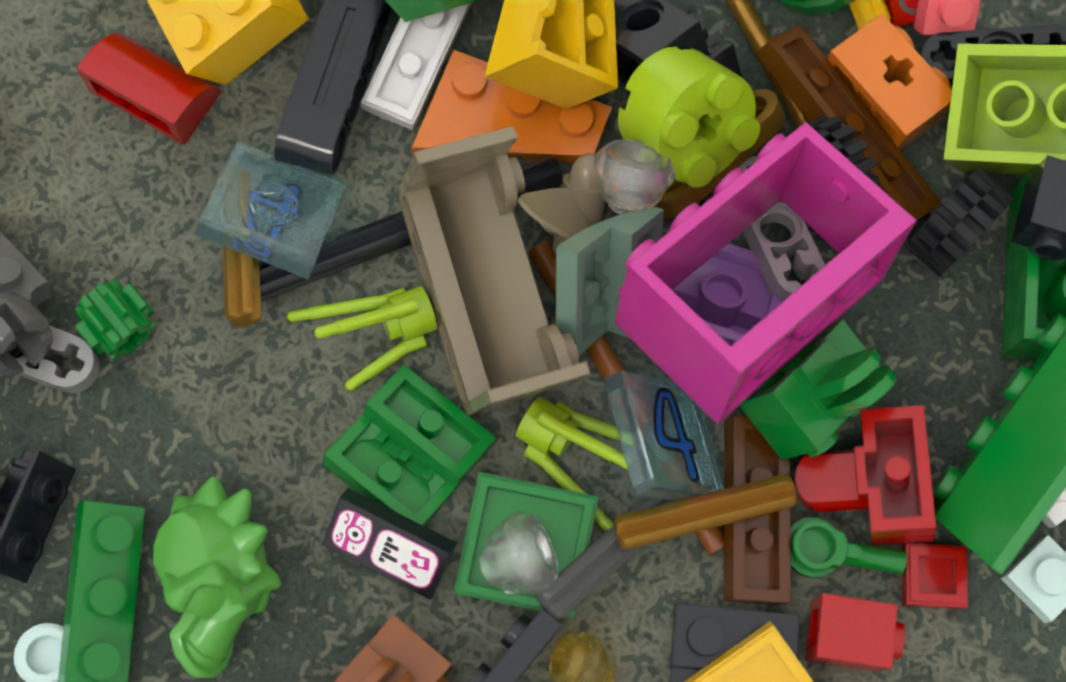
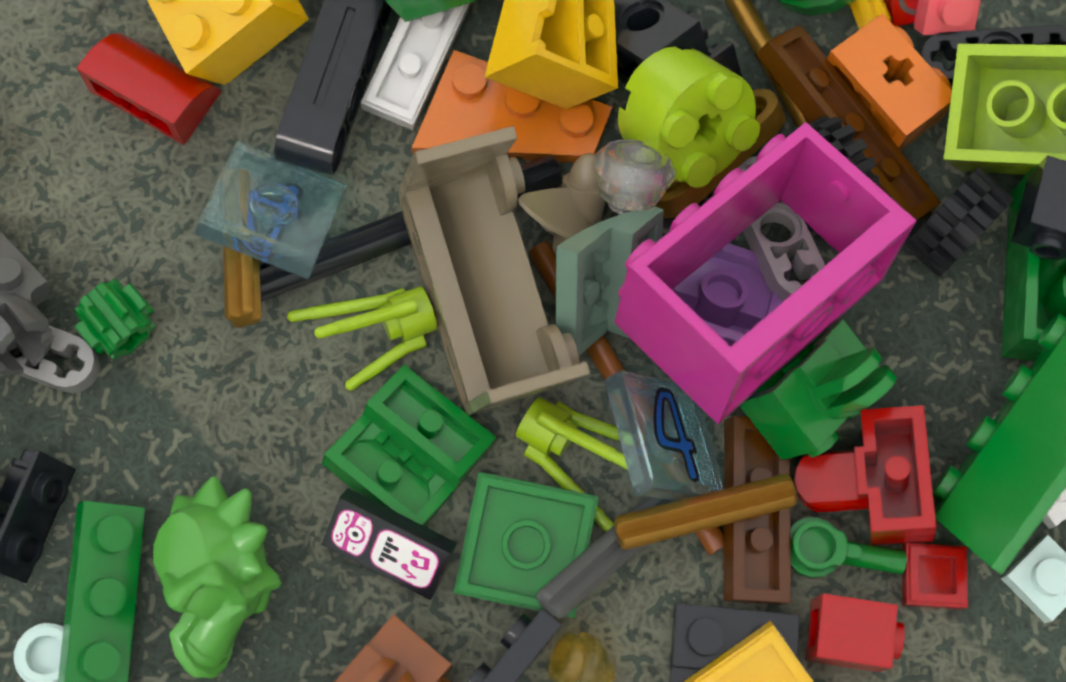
clear cone [479,511,558,595] -> none

